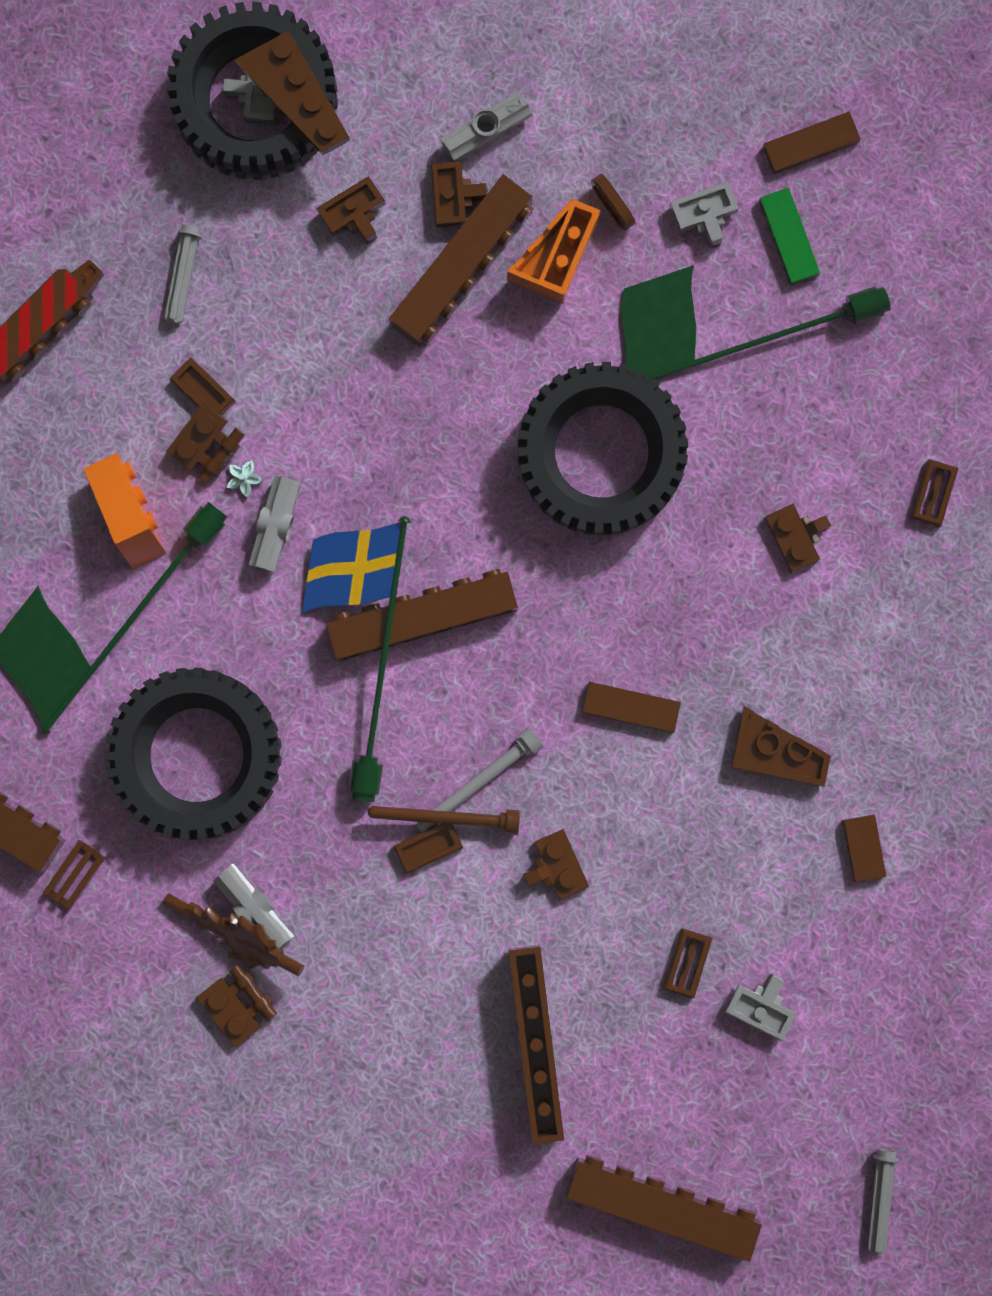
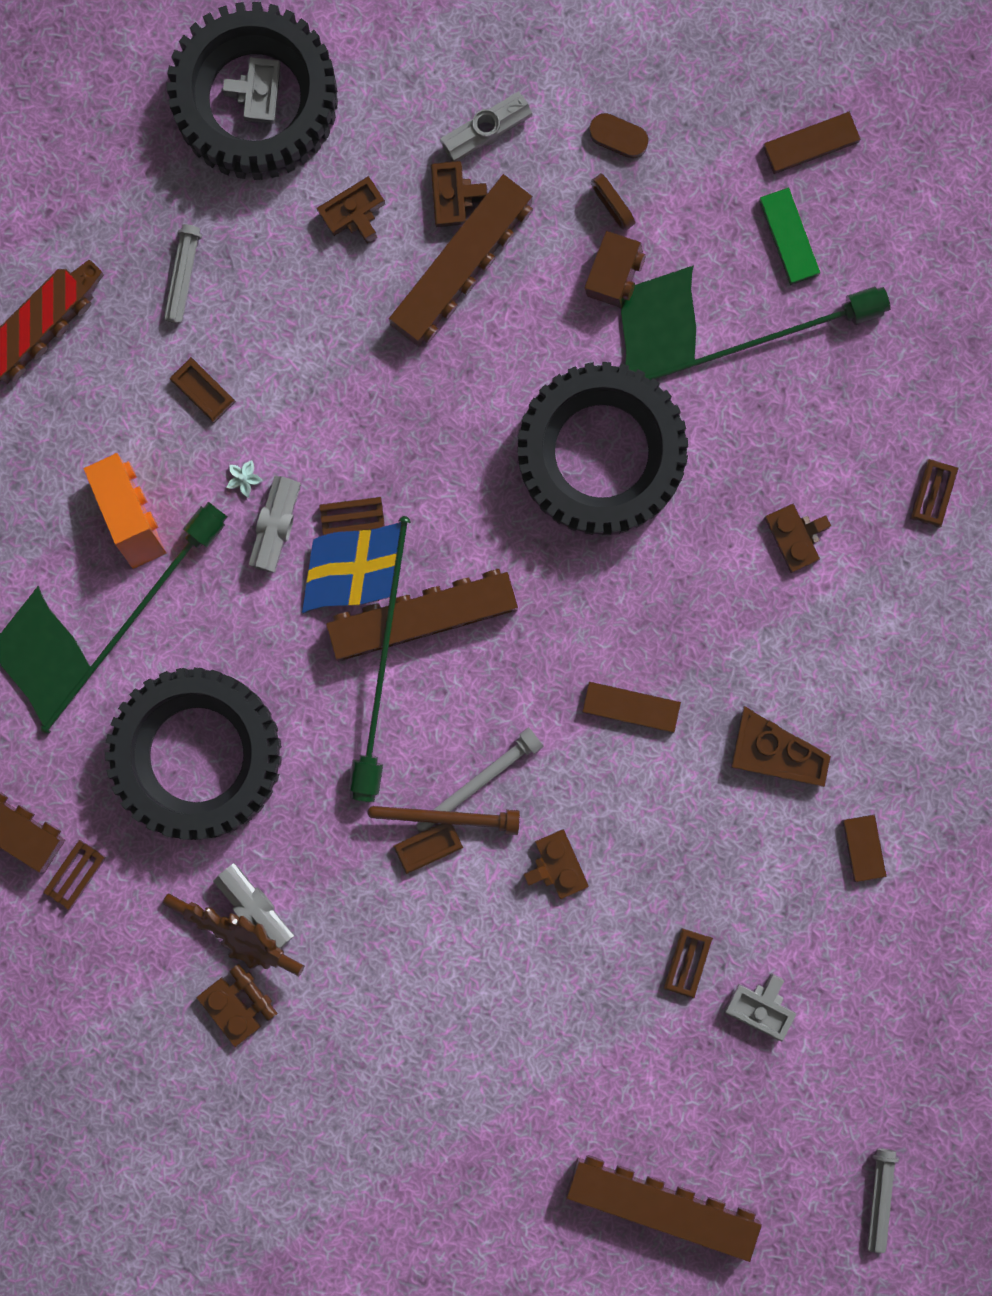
reddish brown plate [166,402,245,484] -> none
reddish brown wing [234,30,350,155] -> none
orange wedge [507,199,601,304] -> none
reddish brown brick [508,945,564,1144] -> none
light grey hinge [670,181,739,247] -> none
none -> reddish brown tile [319,497,385,535]
none -> reddish brown brick [584,231,646,308]
none -> reddish brown tile [589,113,649,159]

